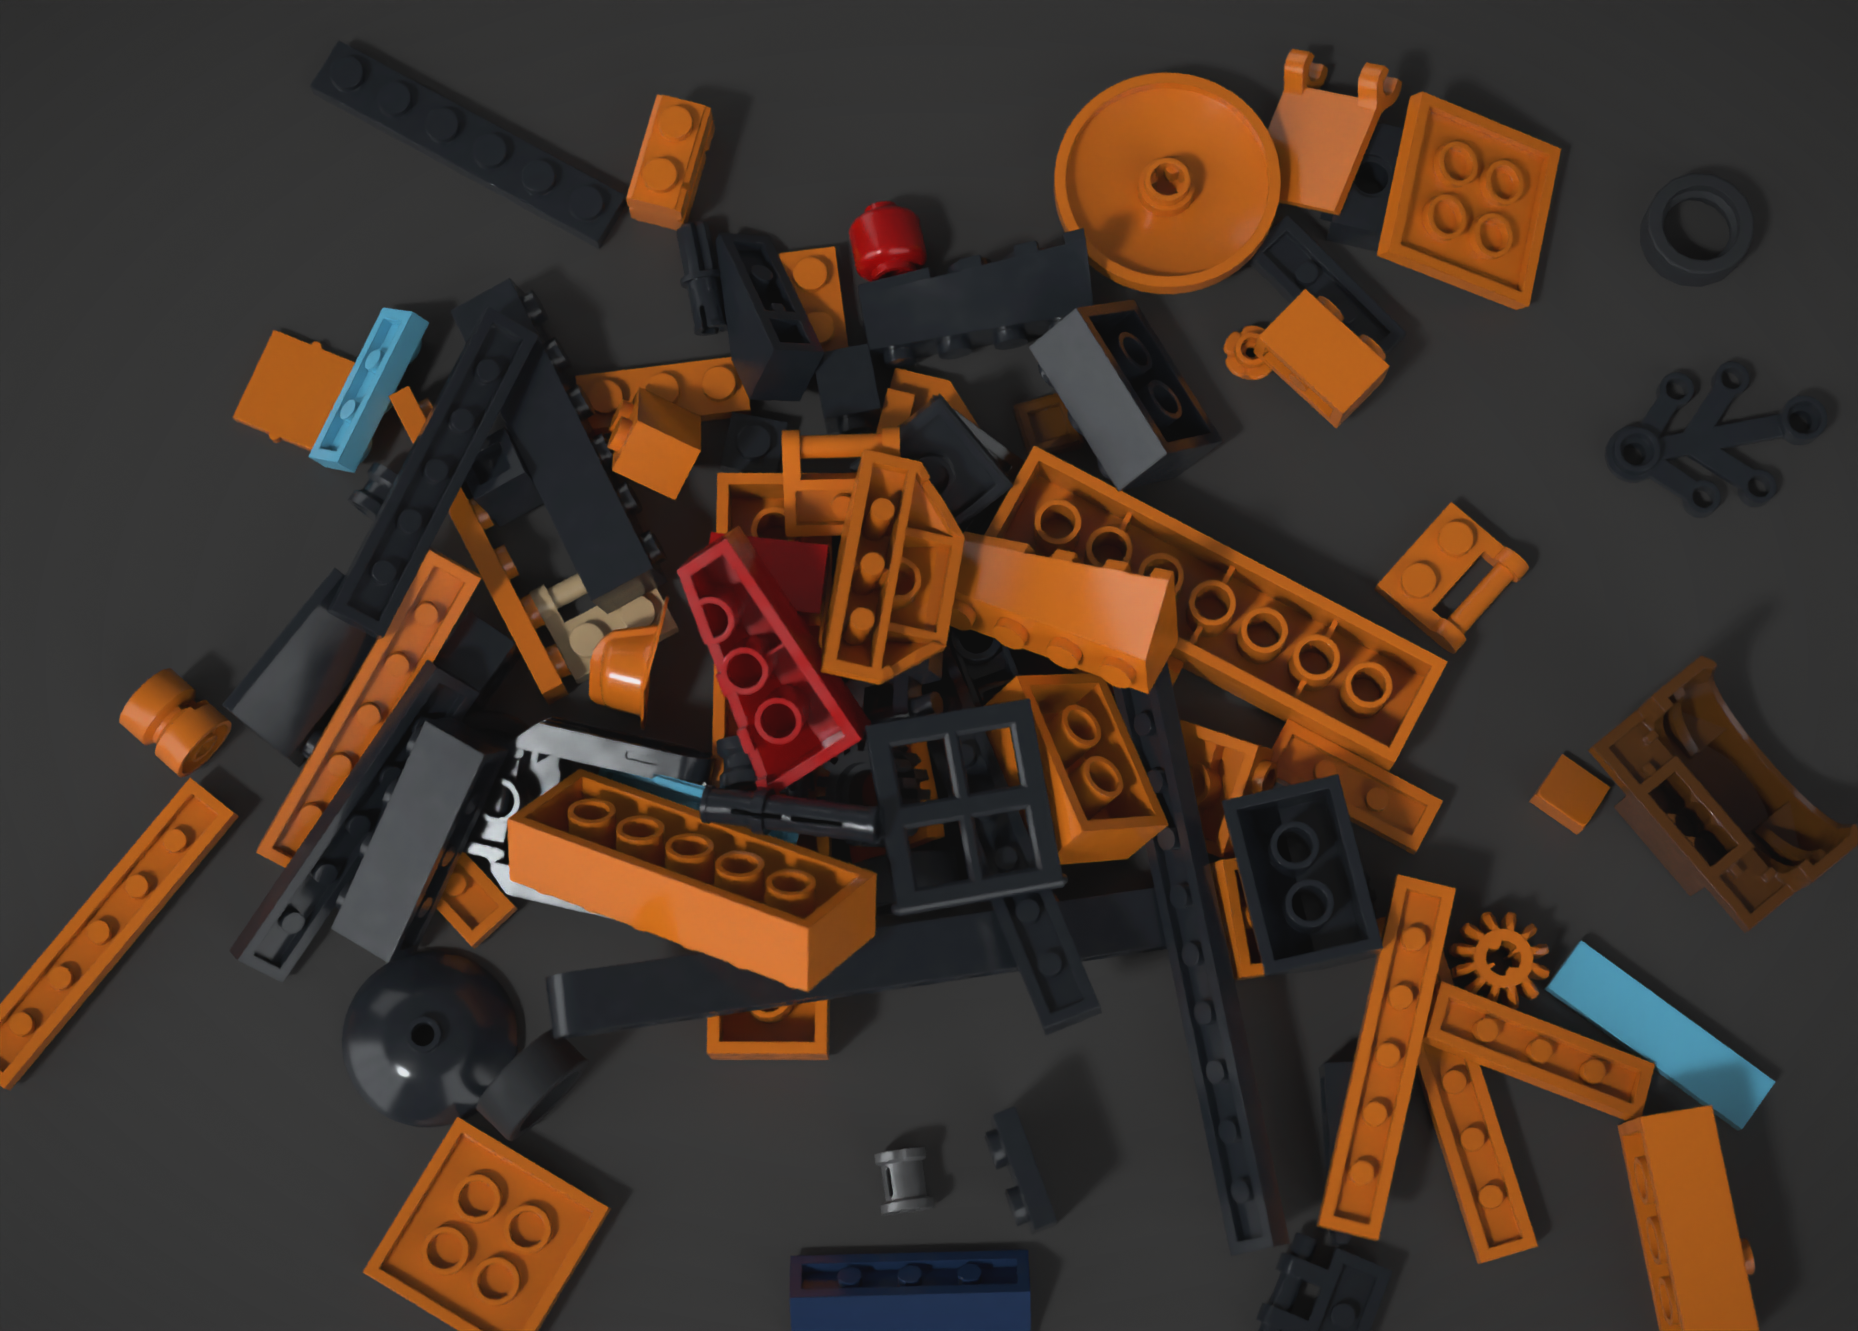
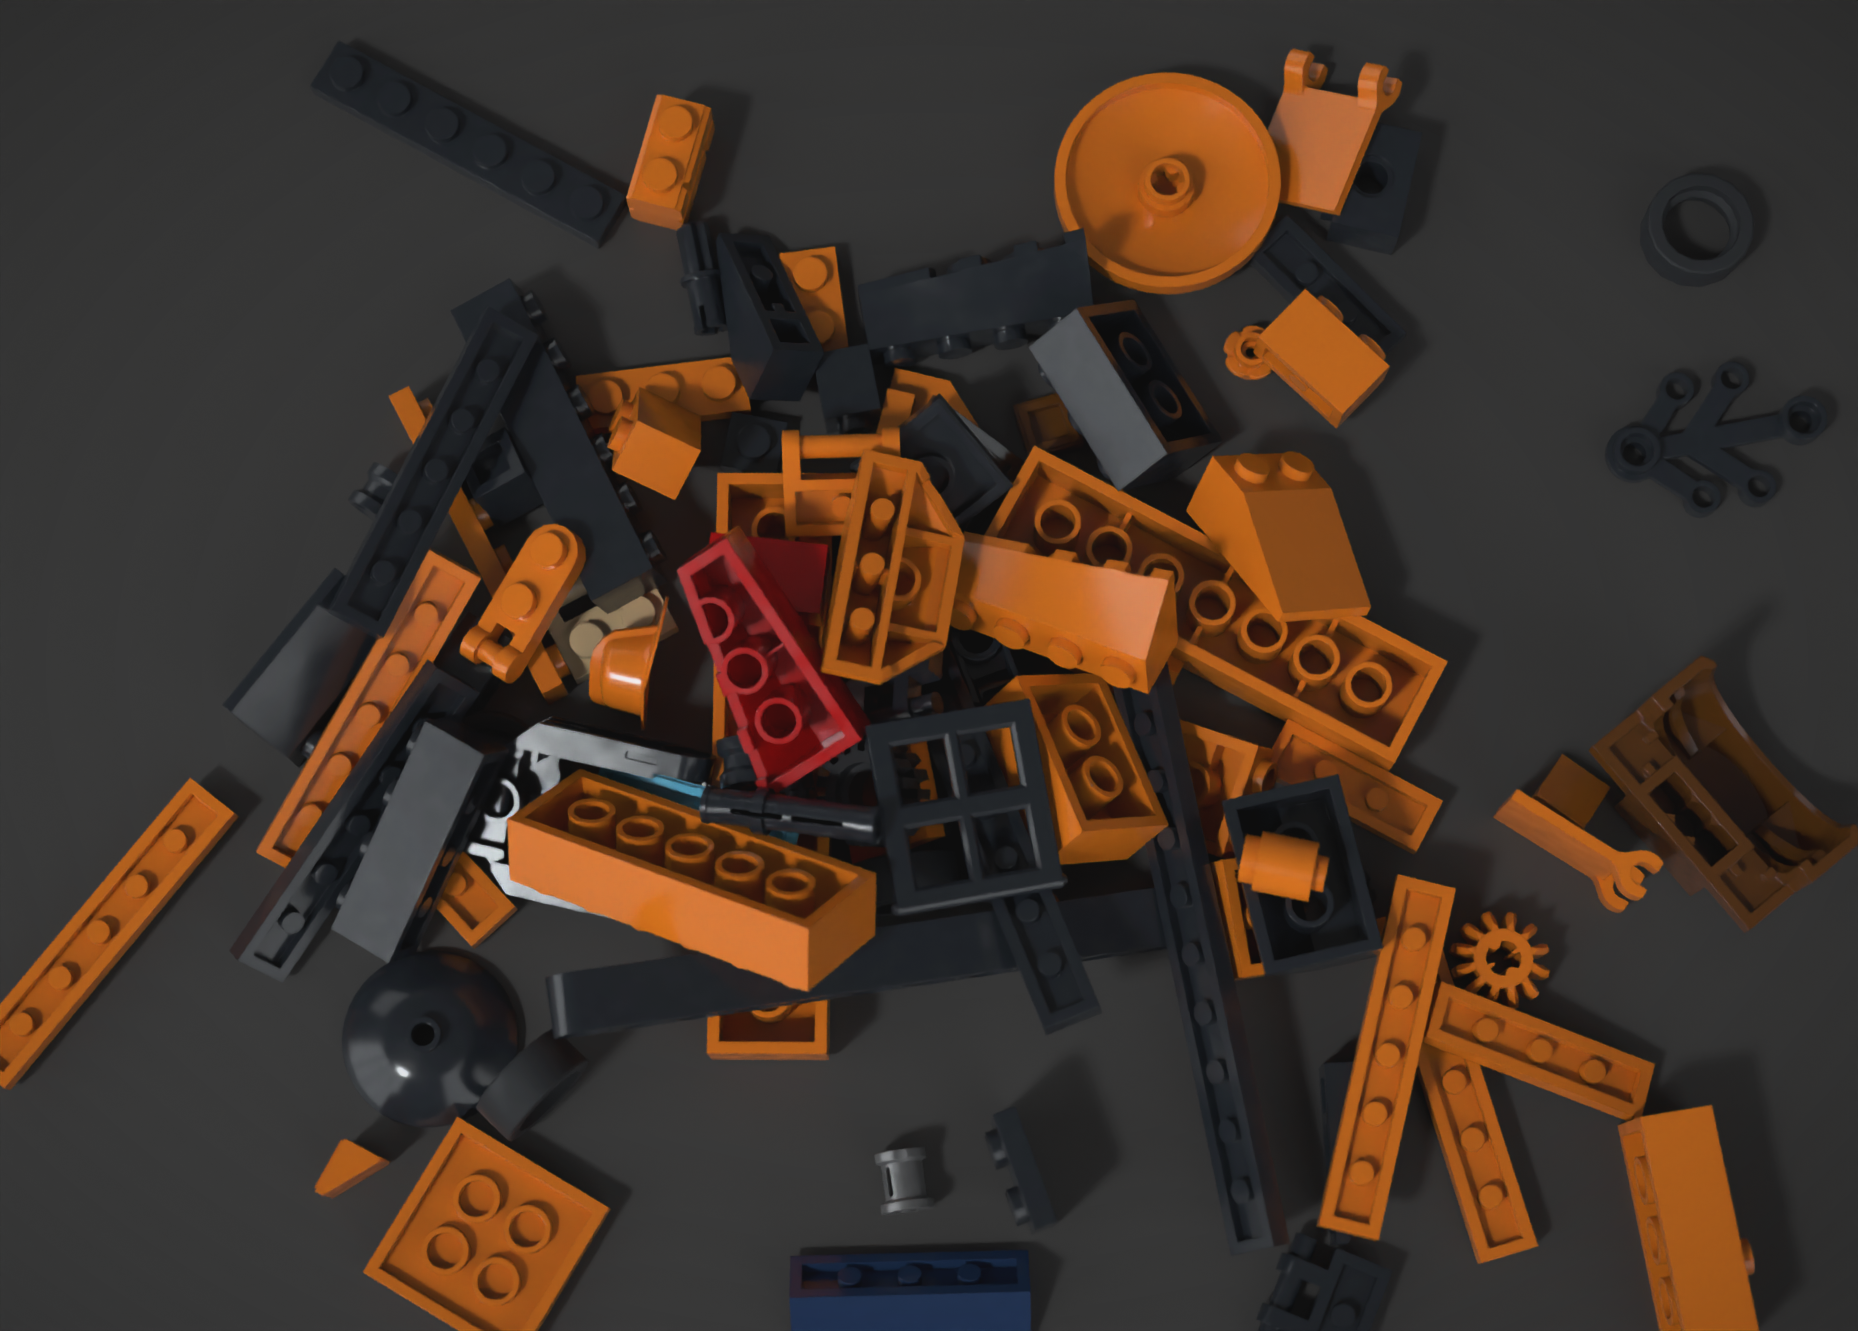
orange wheel [119,668,232,778] -> none
orange piece [232,330,355,451] -> none
medium azure plate [308,308,429,473] -> none
red head [849,201,927,282] -> none
orange plate [1374,502,1529,654] -> none
orange plate [1377,91,1561,310] -> none
medium azure tile [1545,940,1775,1131] -> none
none -> orange slope [314,1138,391,1198]
none -> orange plate [460,524,586,684]
none -> orange slope [1186,451,1371,622]
none -> orange brick [1238,831,1330,902]
none -> orange flag [1493,789,1664,913]

